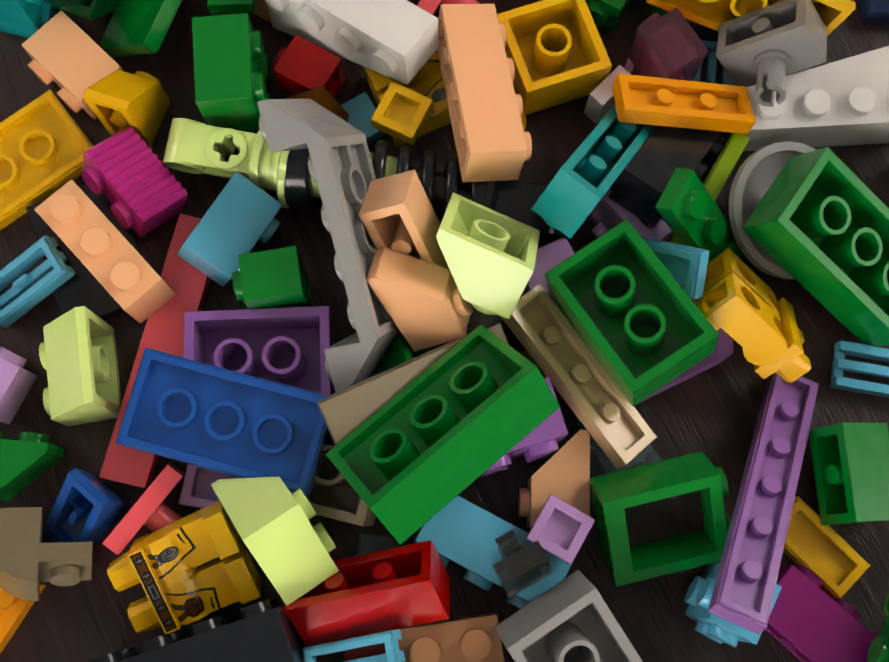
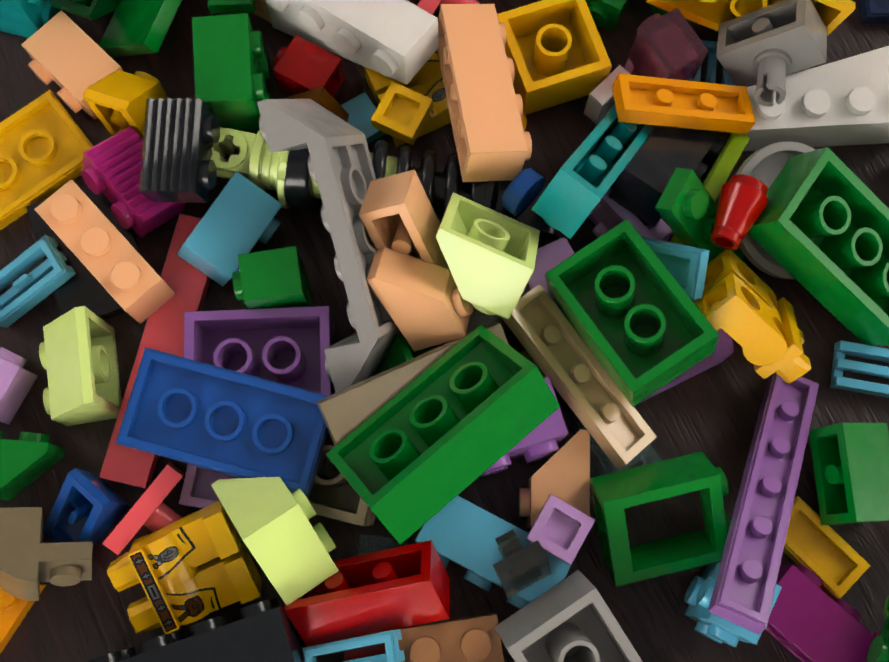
none -> black brick [139,98,220,203]
none -> blue tile [501,168,545,216]
none -> red cone [710,174,768,250]

